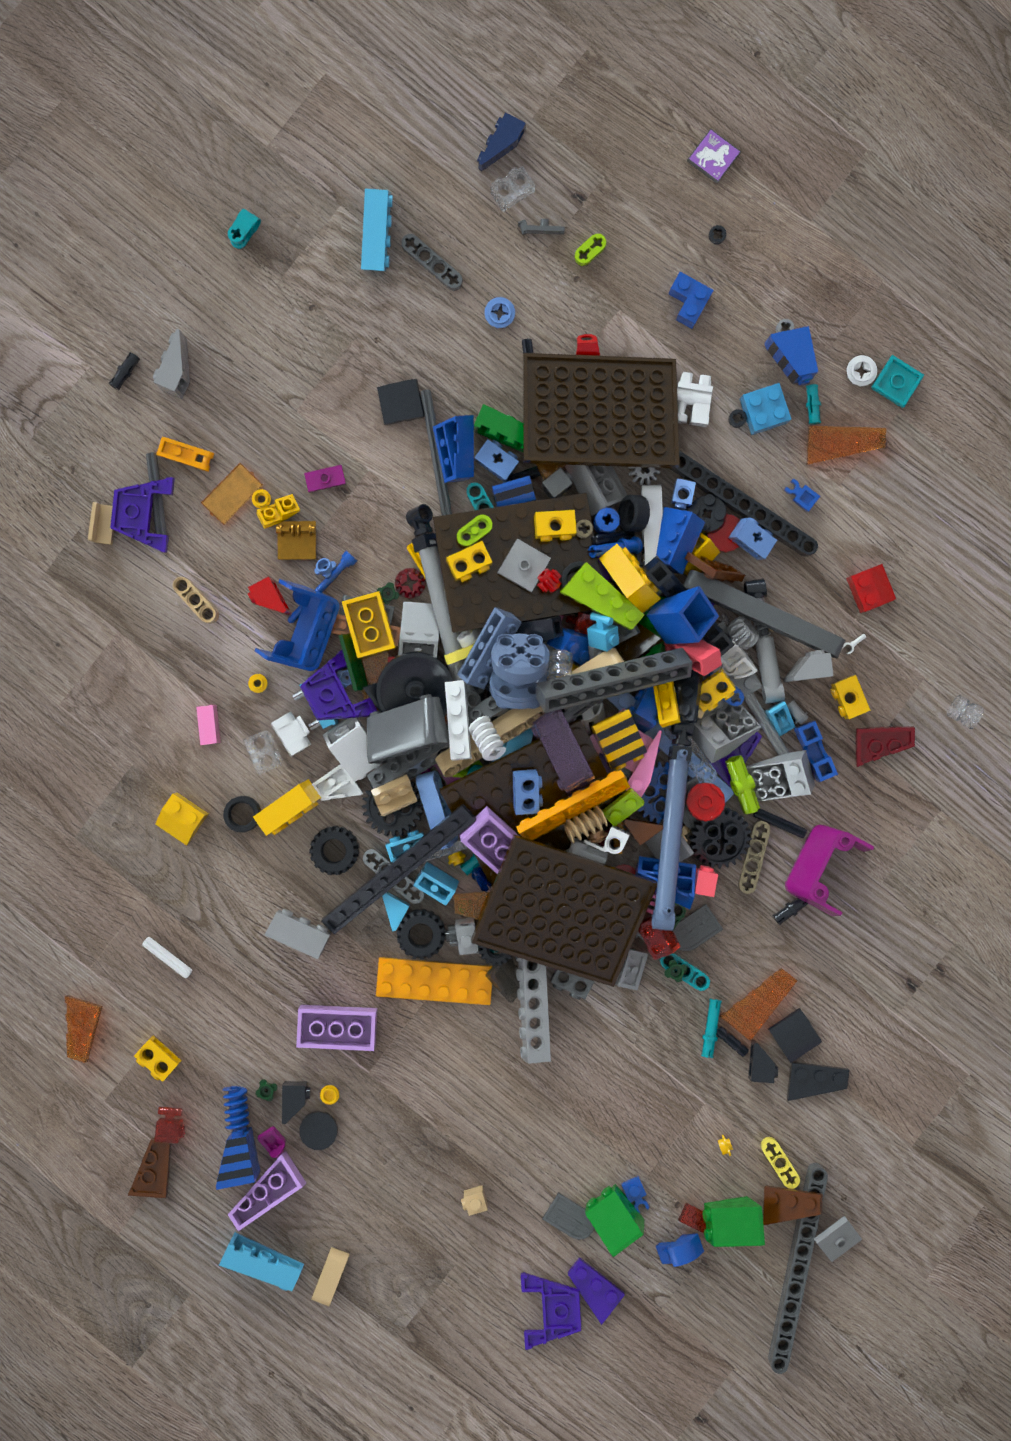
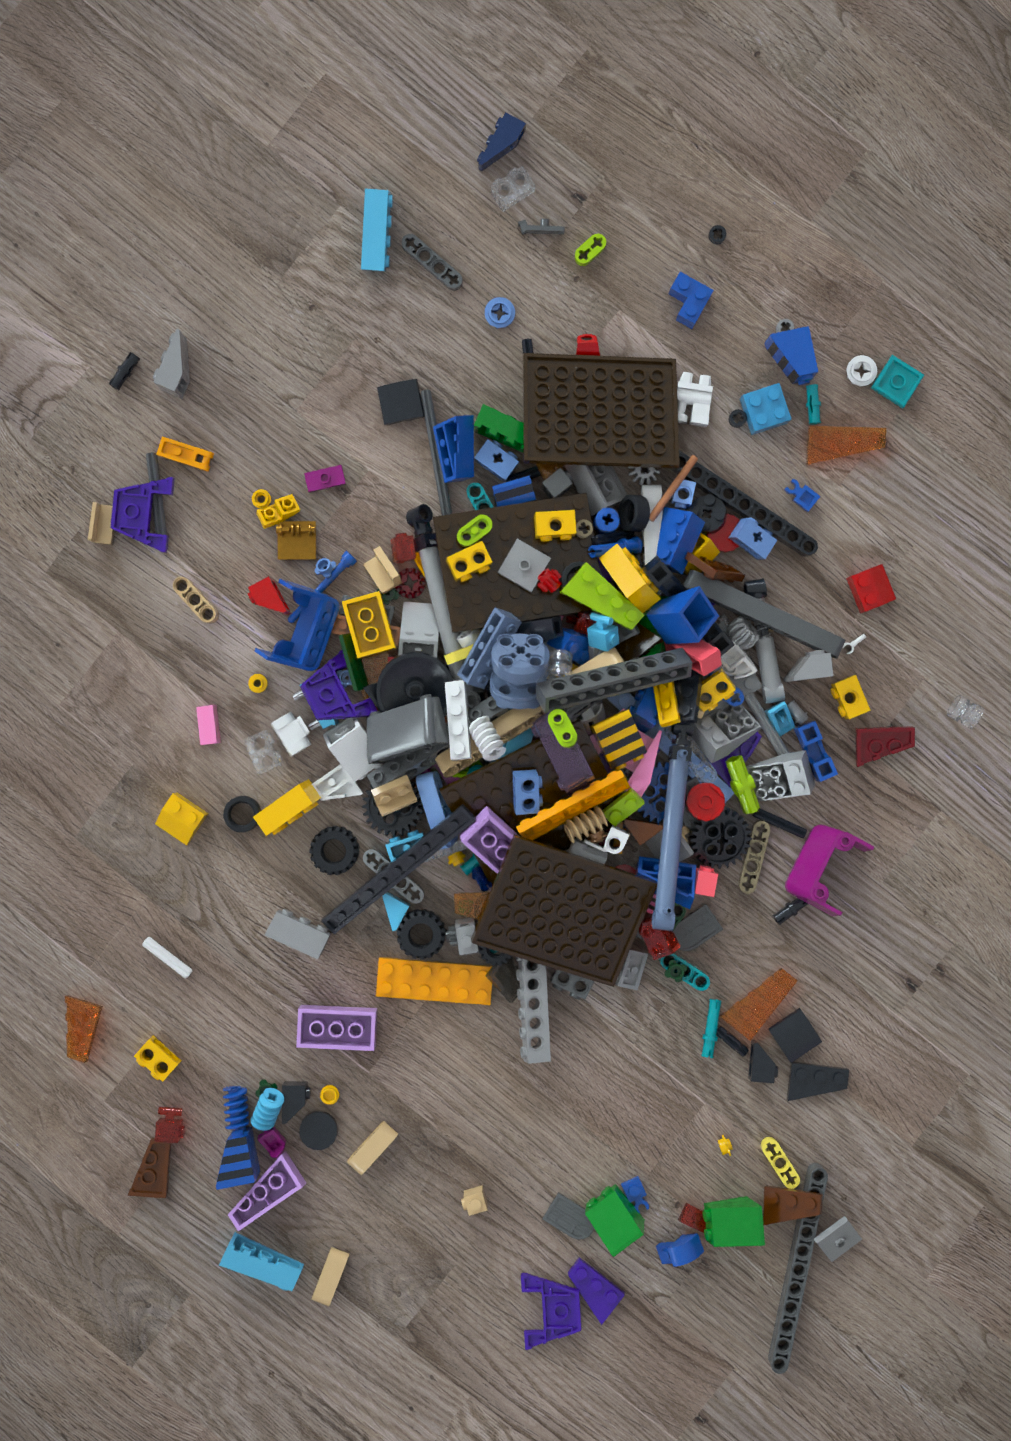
clear orange piece [201,463,263,525] -> none
teal piece [228,209,261,249] -> none
medium azure brick [413,862,459,905] -> none
tile [687,129,741,184] -> none
none -> medium azure piece [250,1088,284,1131]
none -> tan beam [347,1121,398,1175]
none -> tan panel [364,546,402,594]
none -> clear red brick [390,533,416,564]
none -> lime plate [548,709,578,748]
none -> nougat bar [649,455,698,522]

